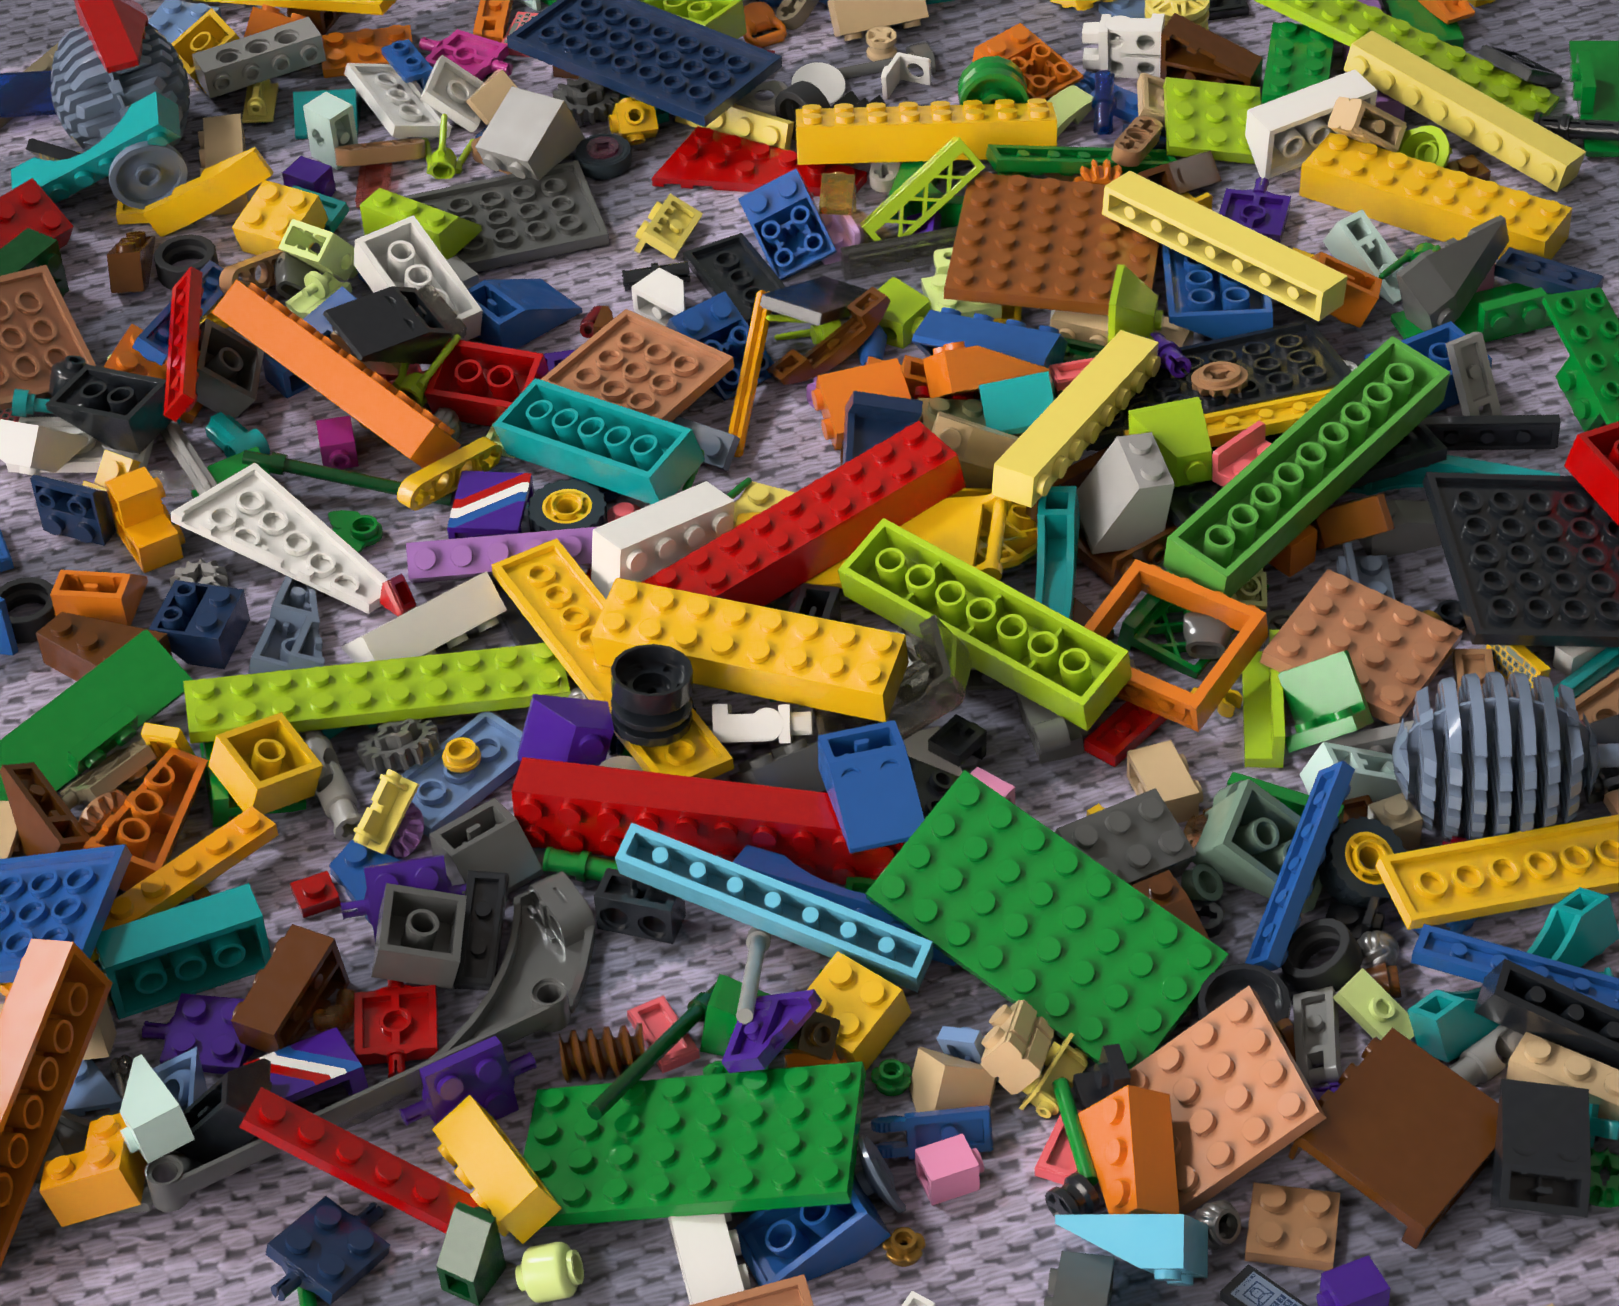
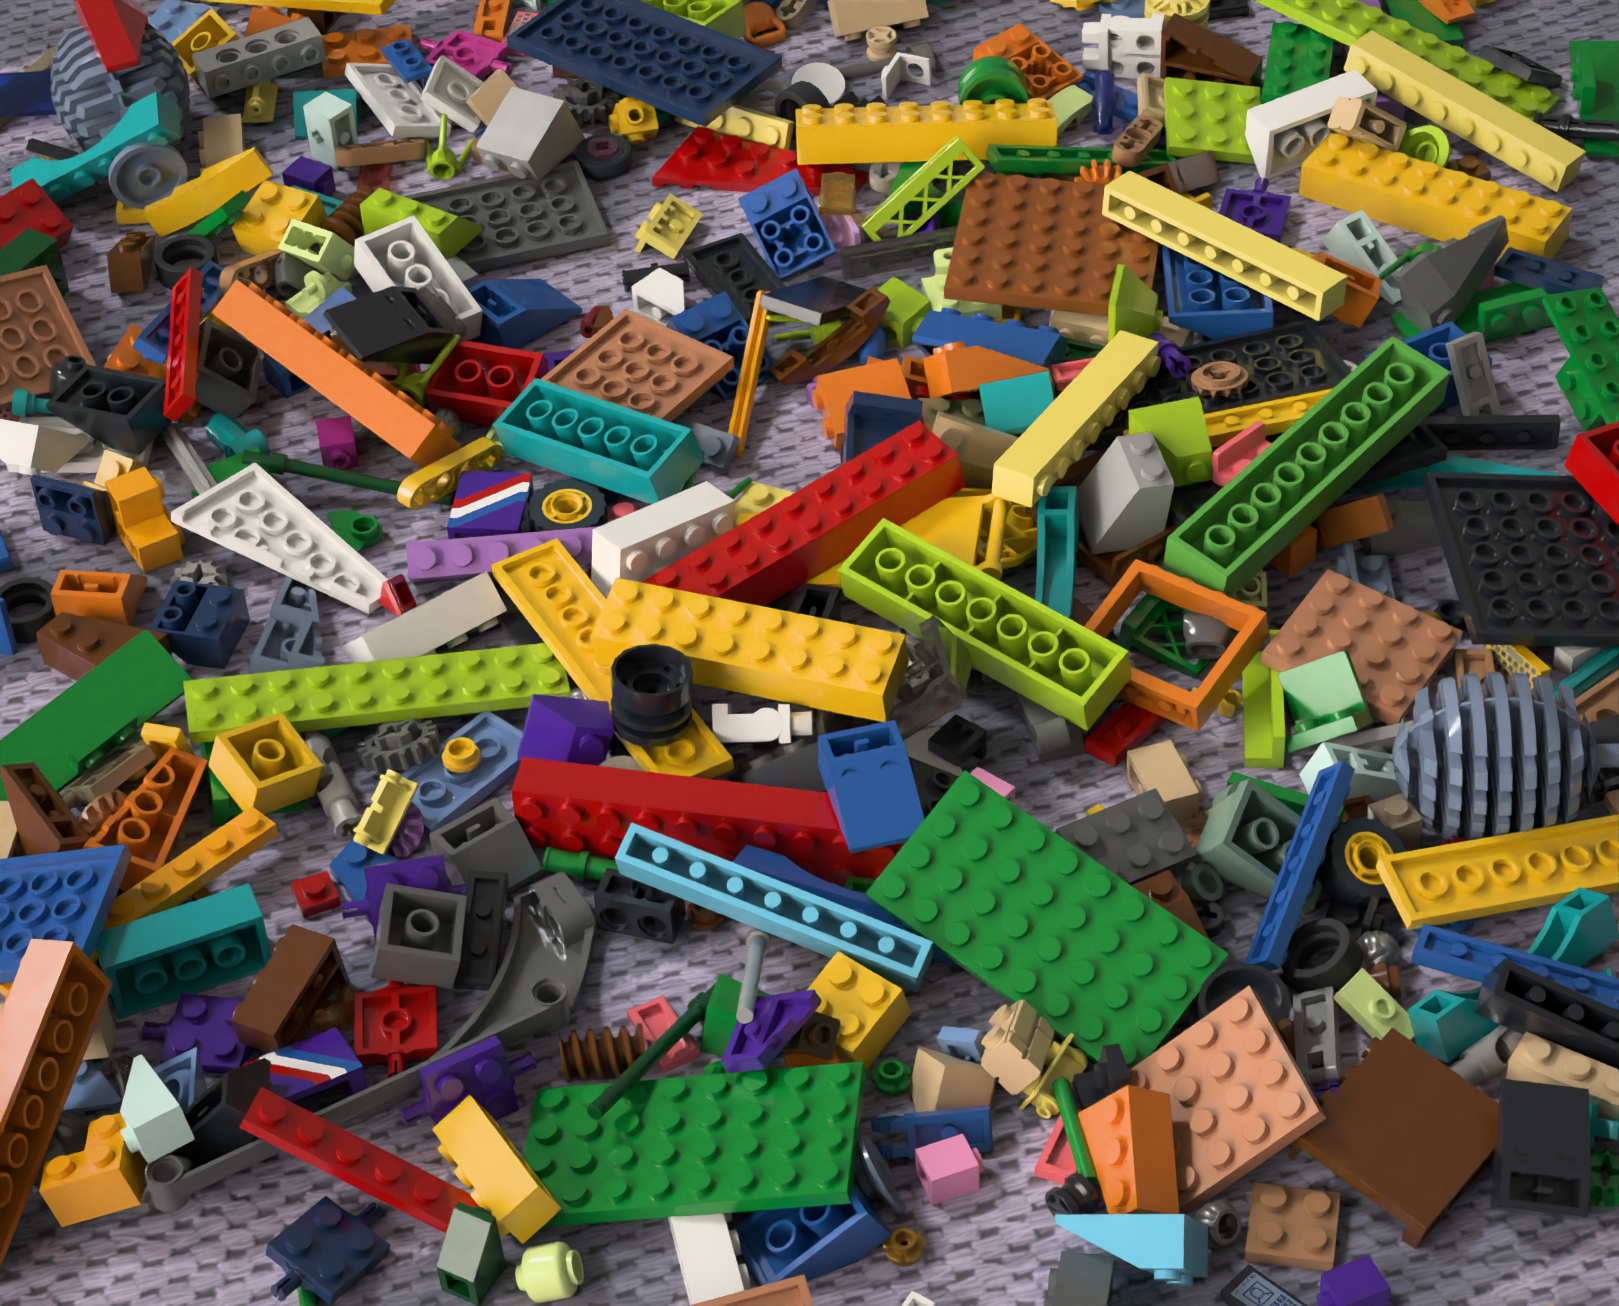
none -> green plate [185,190,251,240]
none -> reddish brown piece [319,185,375,248]
none -> reddish brown plate [687,902,727,930]

